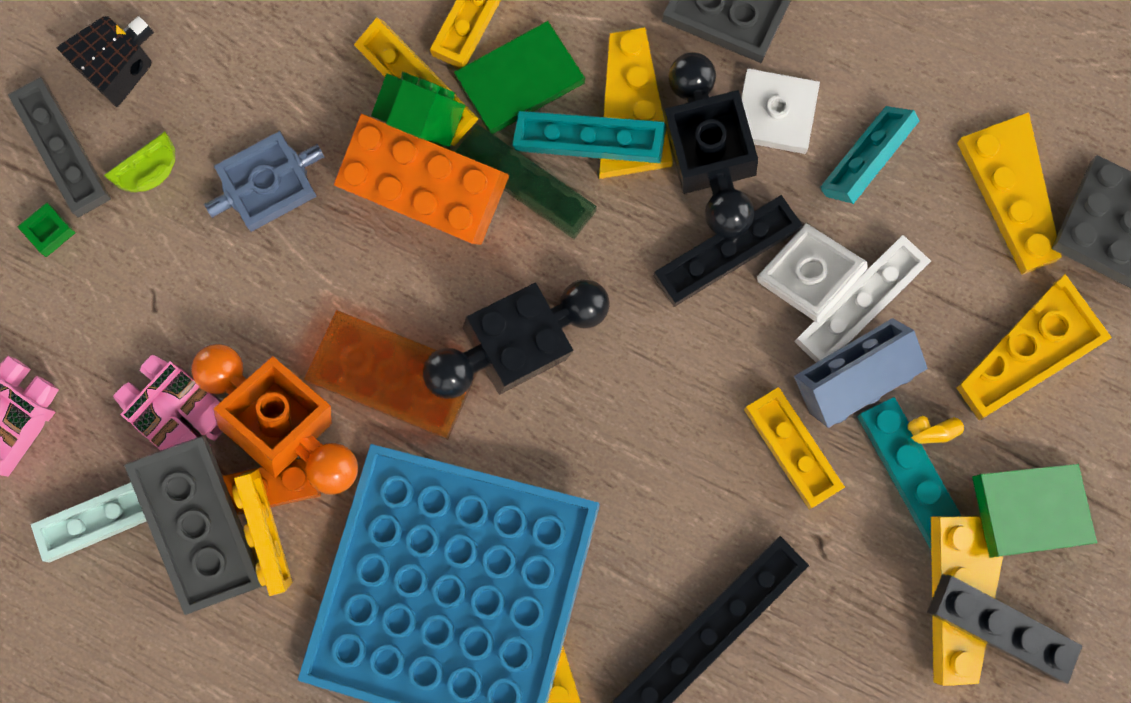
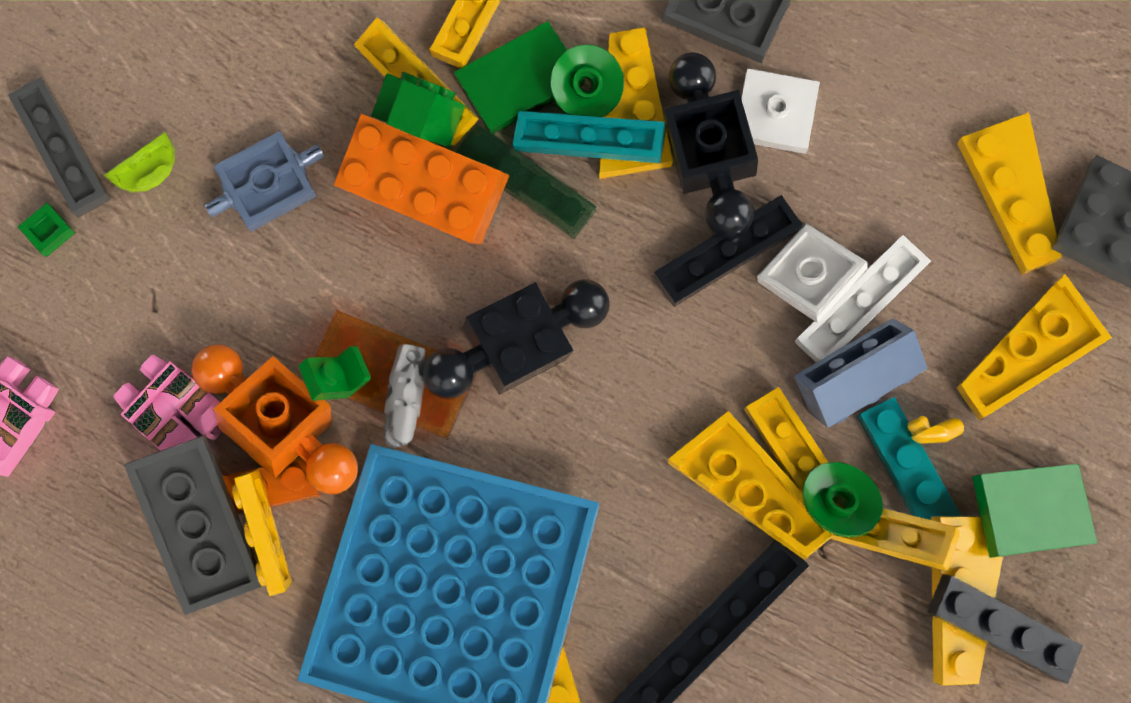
light aqua plate [30,482,146,563] -> none
black torso [57,16,154,108] -> none
teal plate [820,106,920,204] -> none
none -> green bracket [298,346,371,401]
none -> light grey hinge [383,344,425,448]
none -> green dish [550,44,624,117]
none -> yellow wing [668,411,835,560]
none -> green dish [802,462,883,537]
none -> yellow plate [831,503,960,571]

